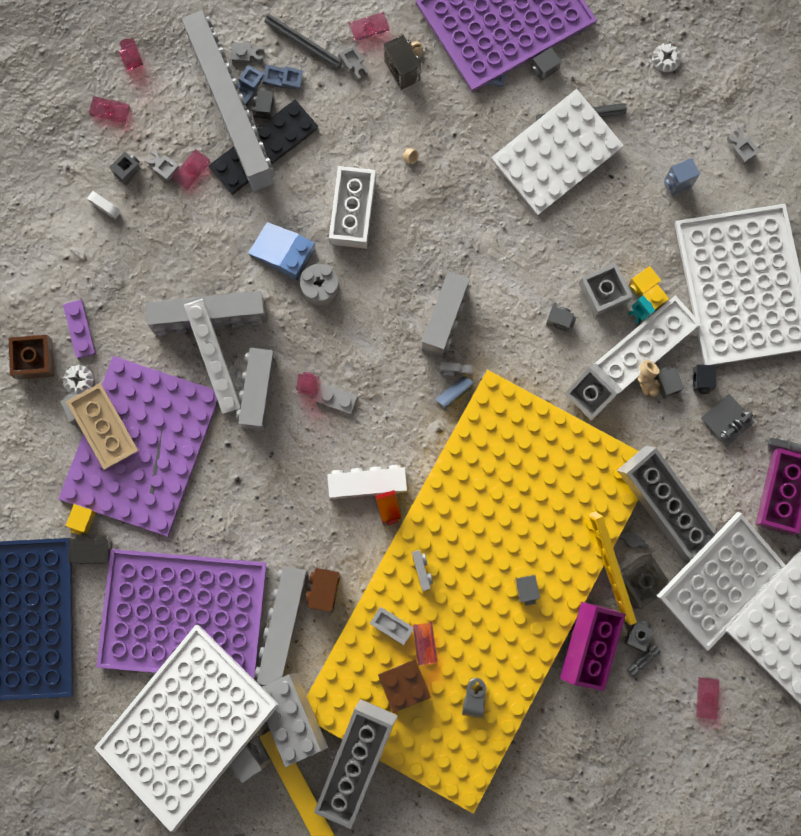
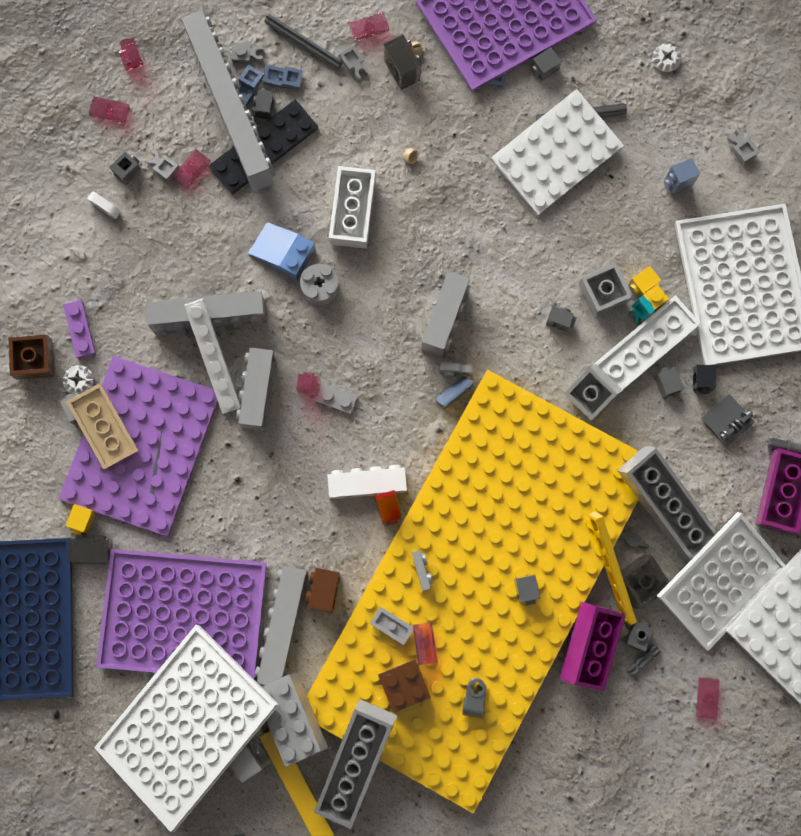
tan arm [638,360,660,397] -> none

